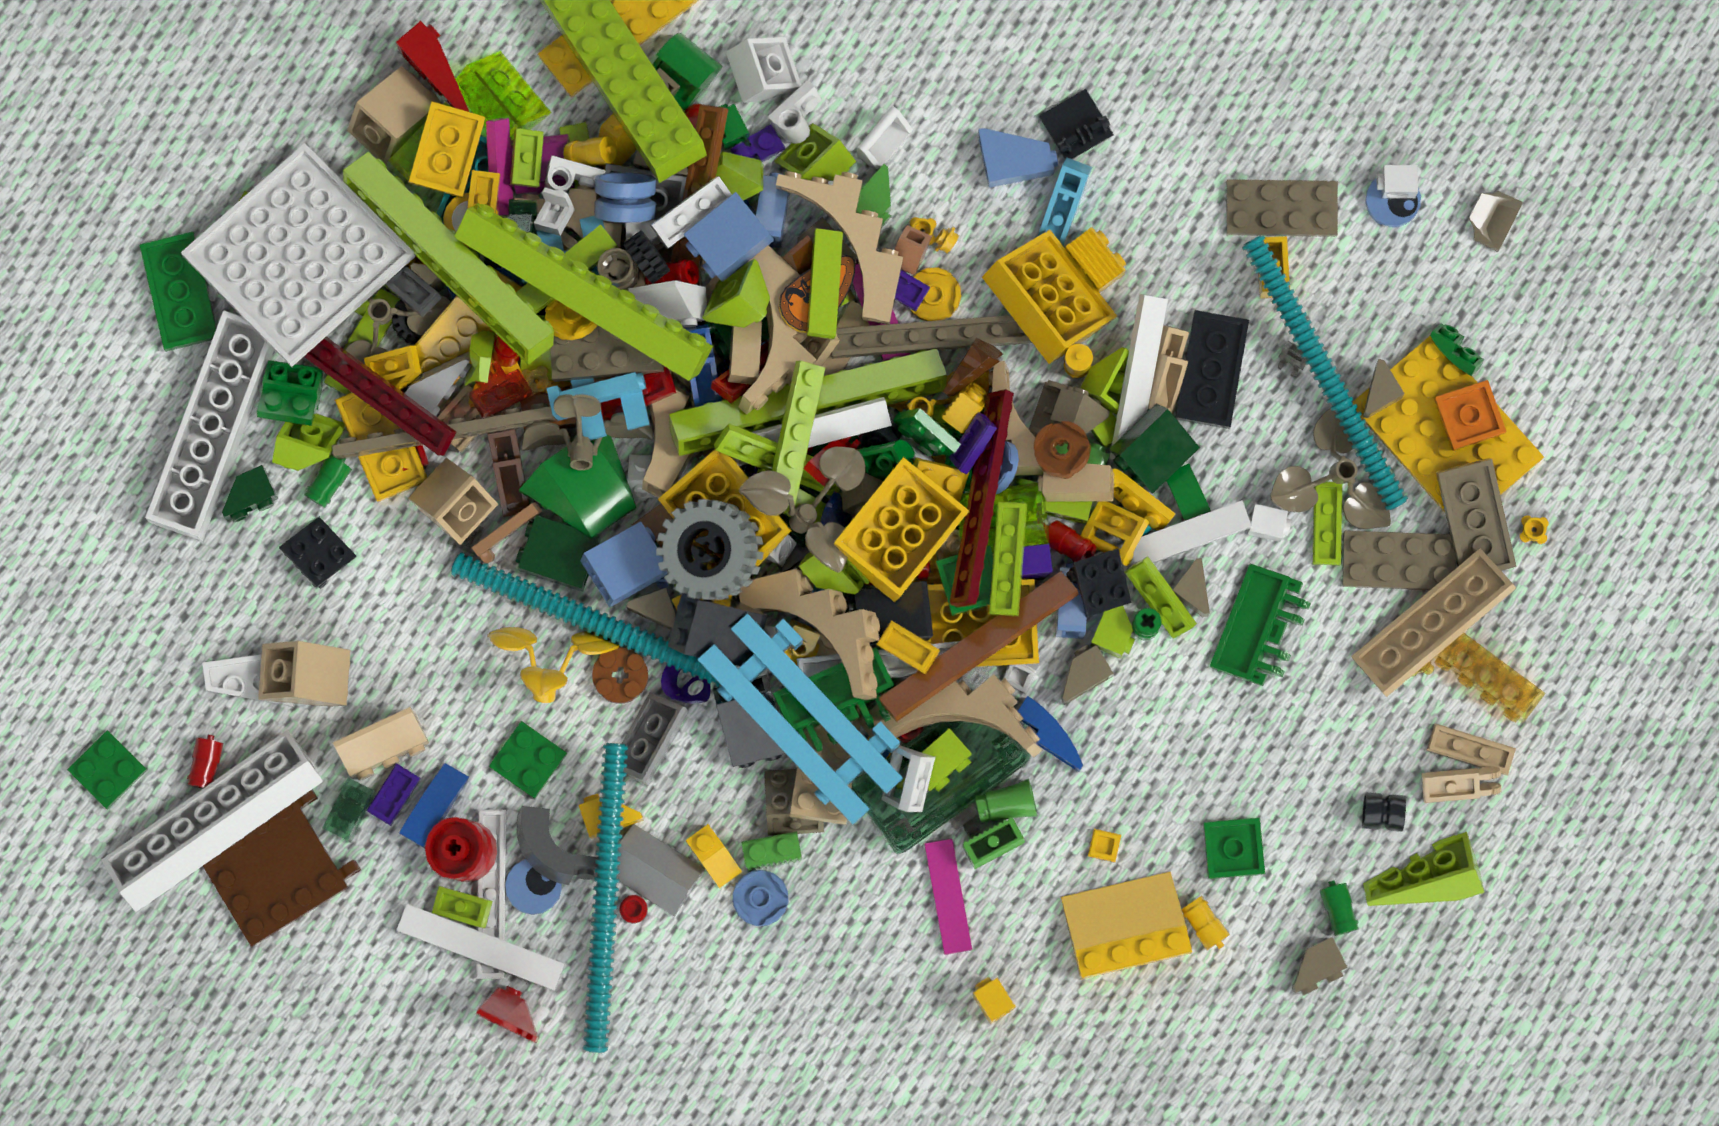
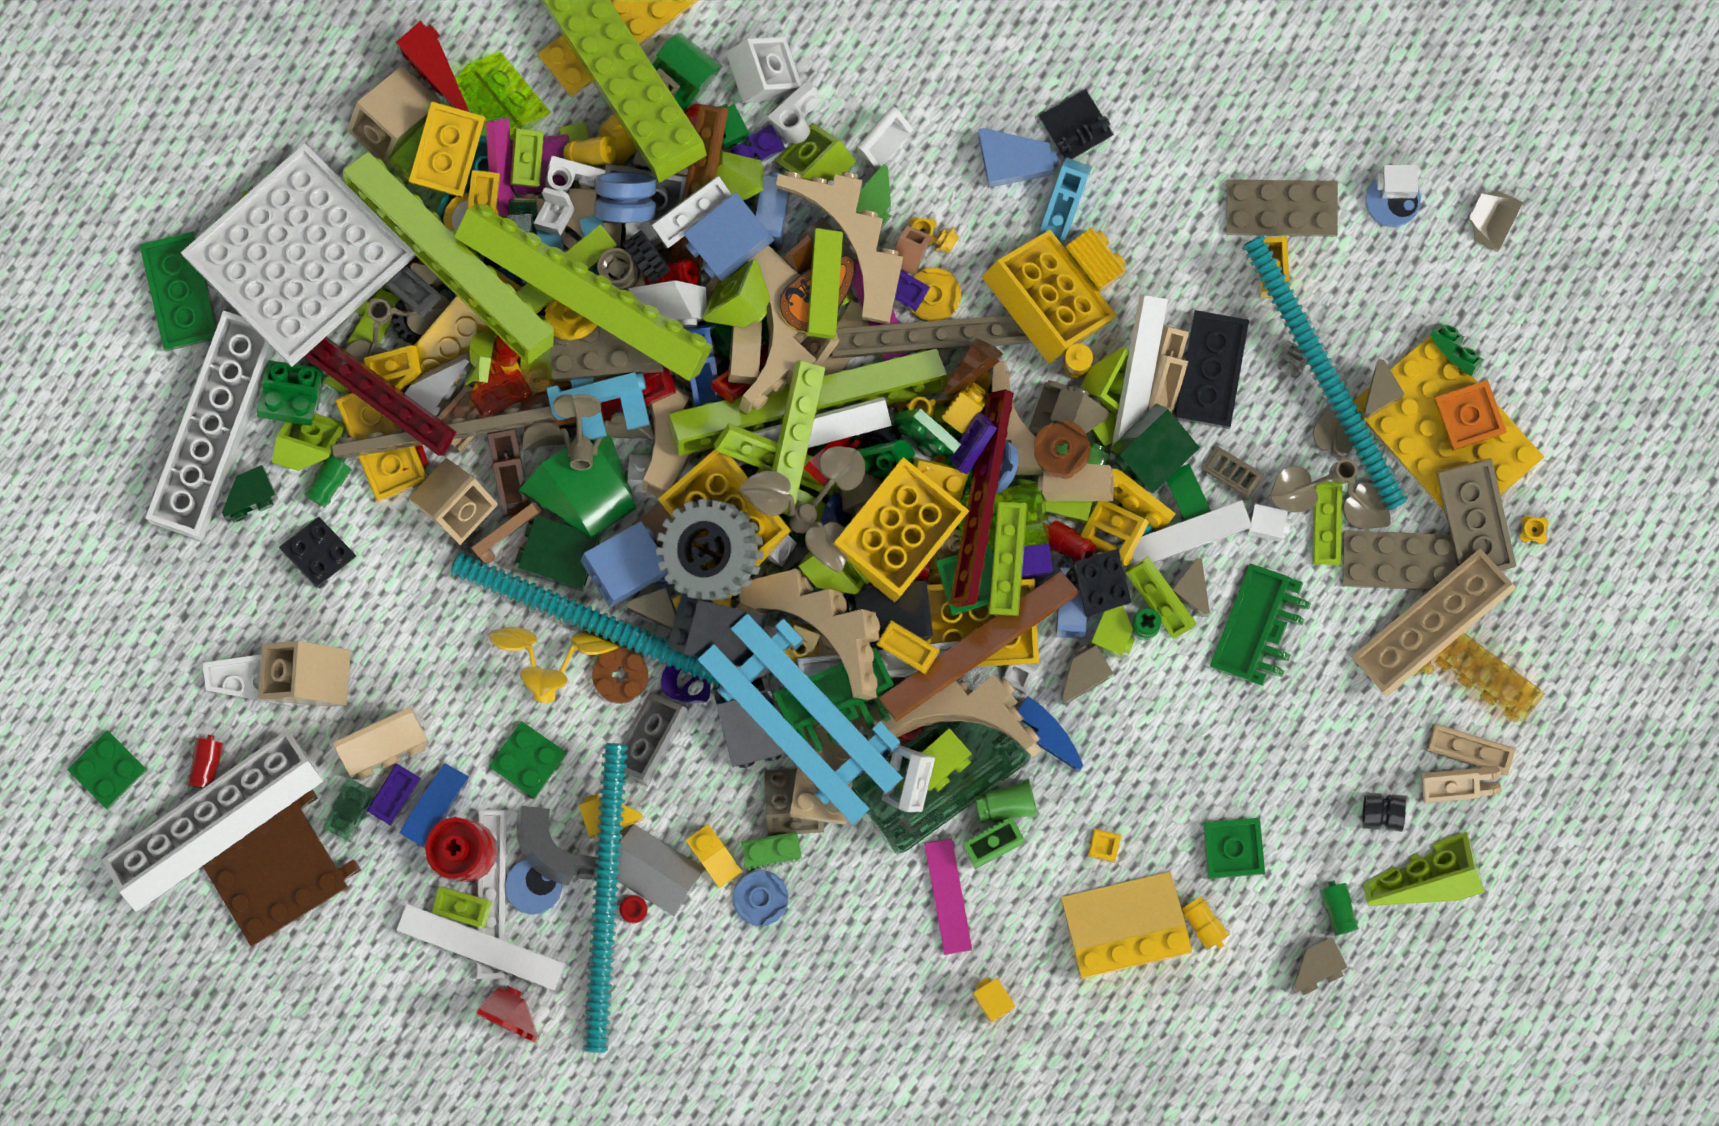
clear smoke tile [949,805,980,838] -> none
none -> dark tan slope [1202,446,1264,500]

